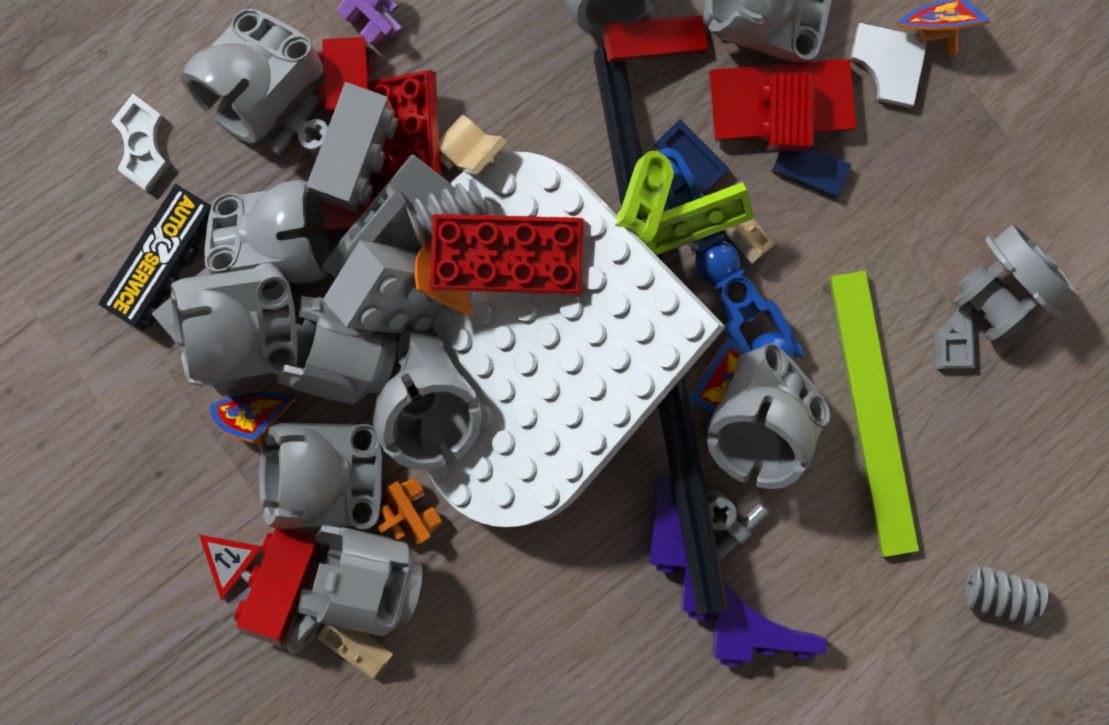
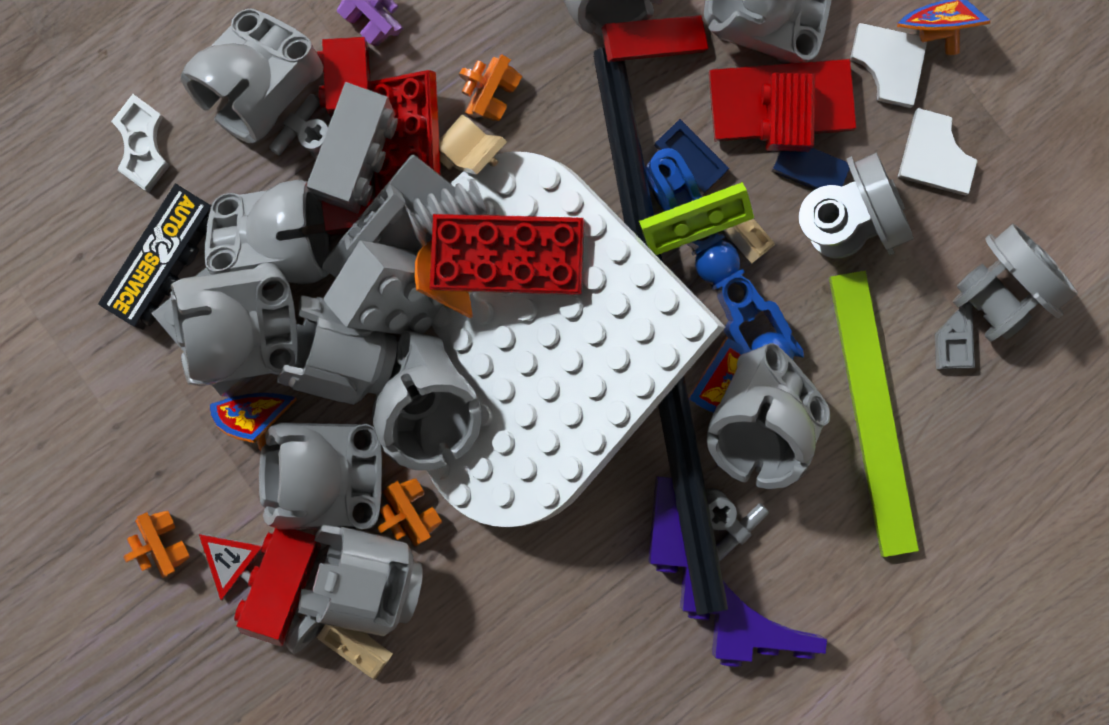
lime plate [615,151,674,245] -> none
light grey piece [965,563,1048,625] -> none
none -> orange hips [123,511,190,579]
none -> orange hips [459,54,522,122]
none -> light grey piece [799,152,914,258]
none -> white tile [898,108,977,196]

